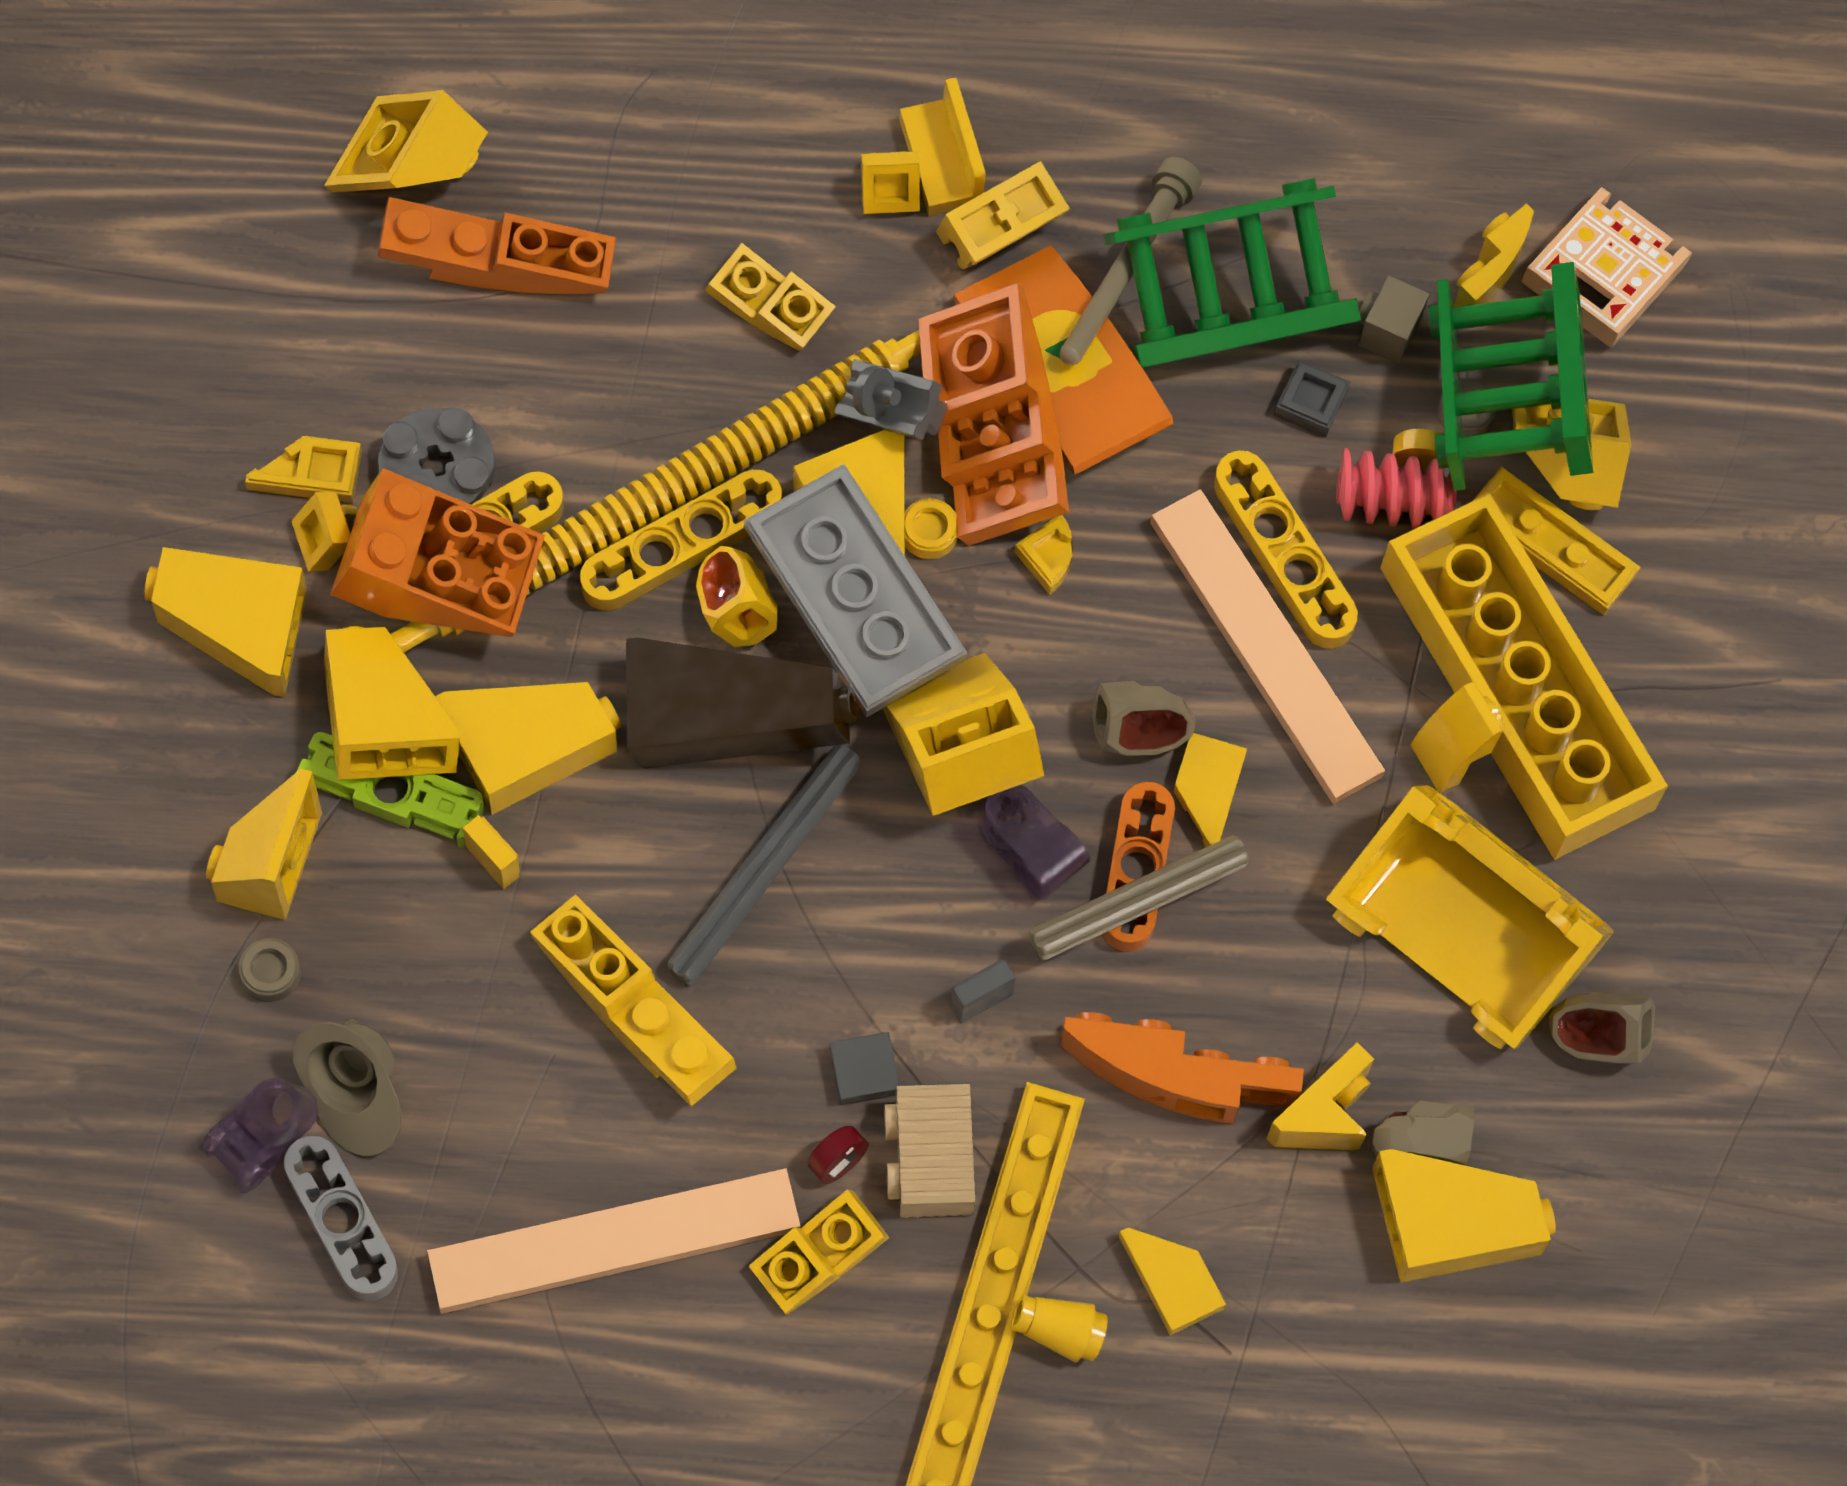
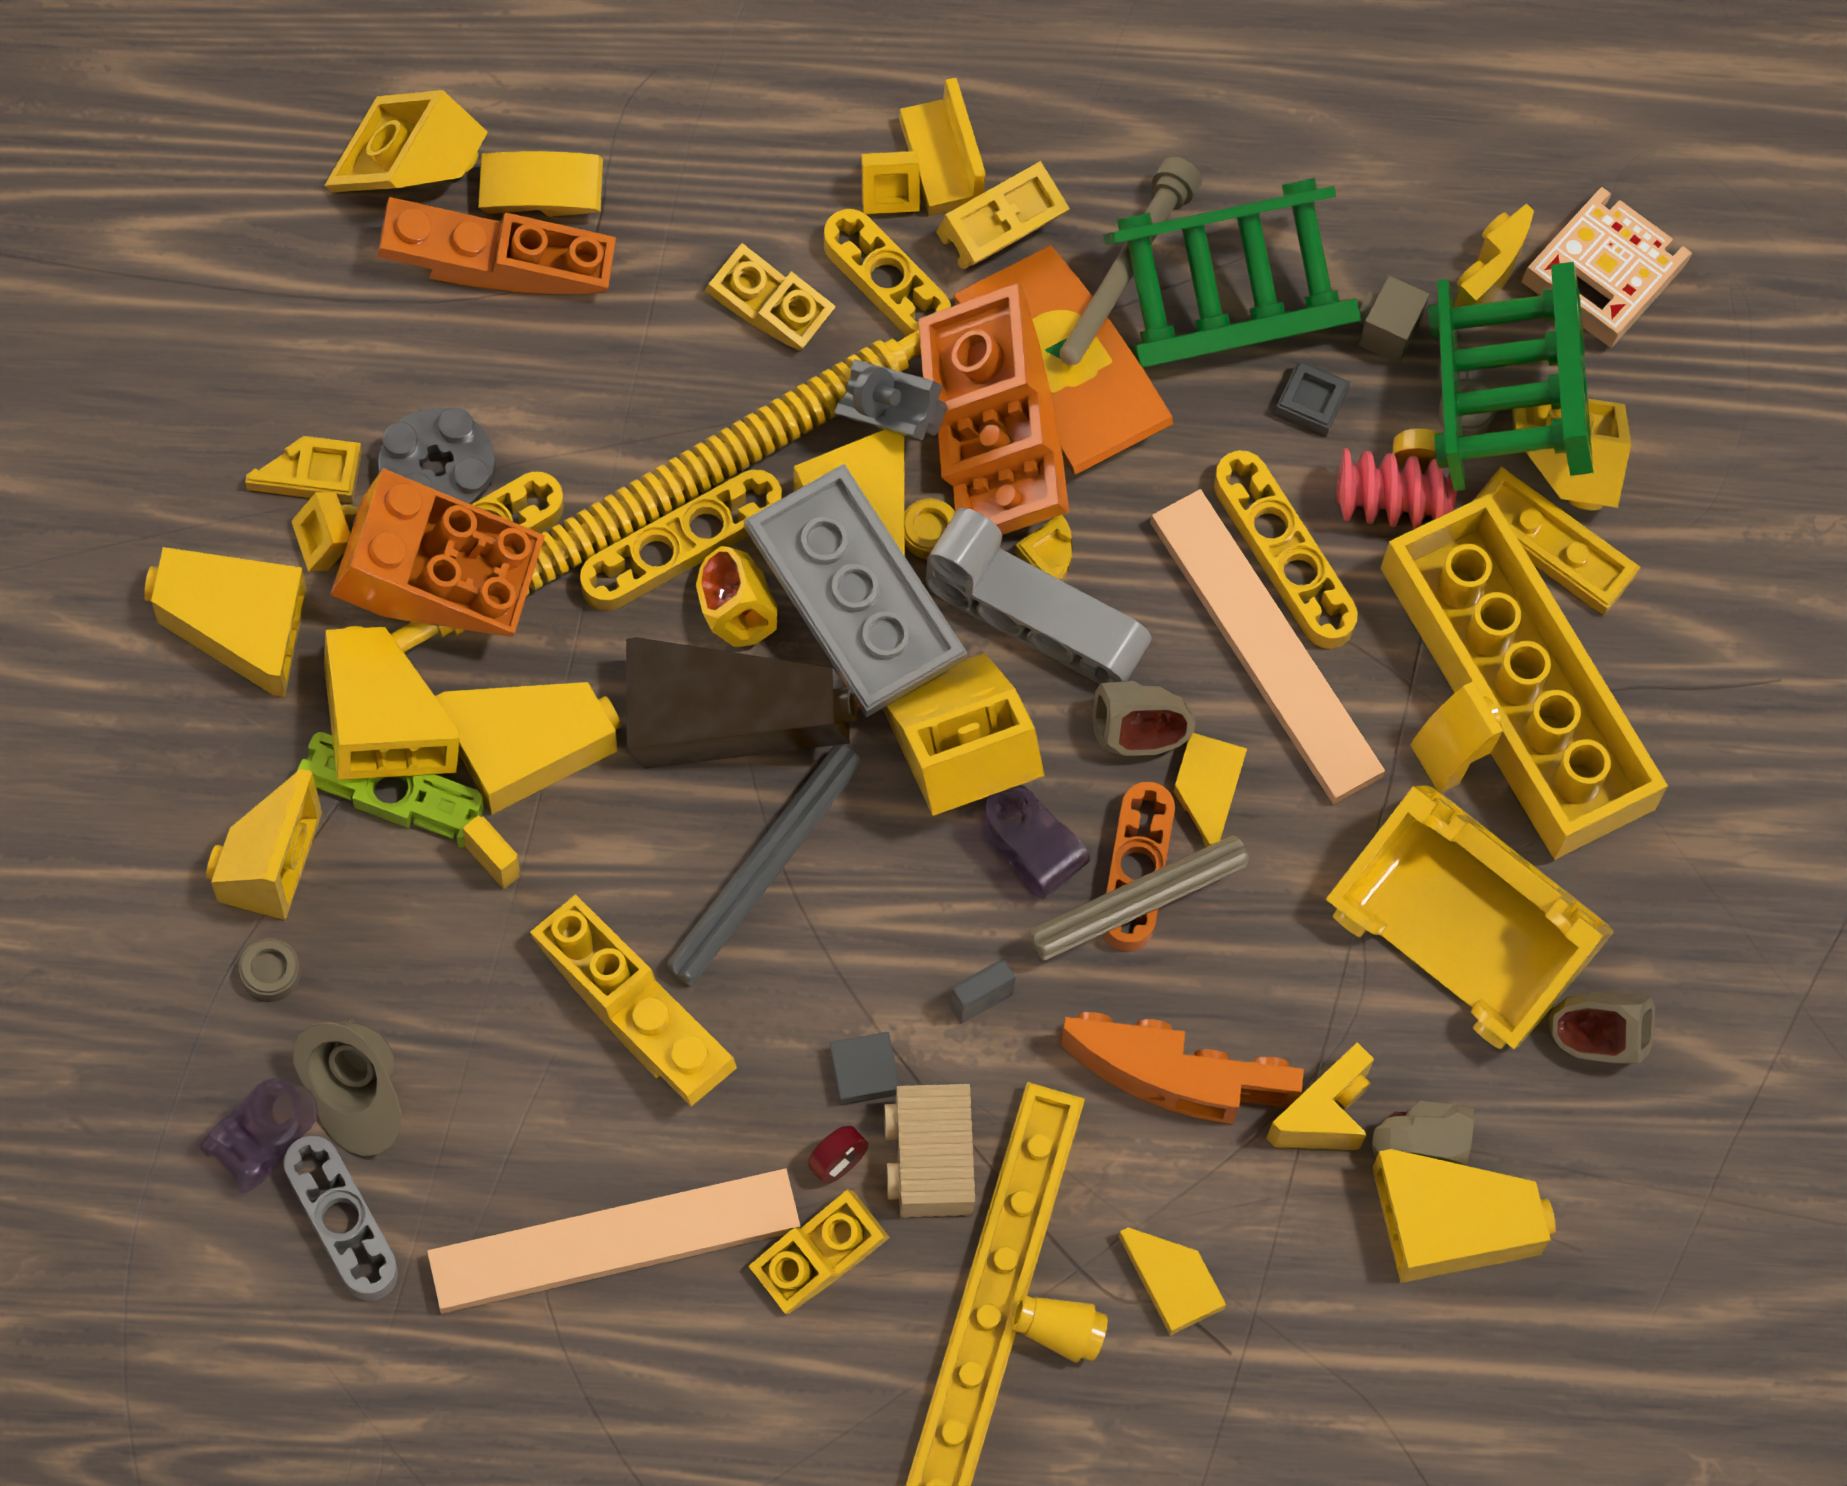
none -> yellow slope [478,151,603,217]
none -> yellow beam [824,209,951,336]
none -> light grey beam [925,507,1152,684]

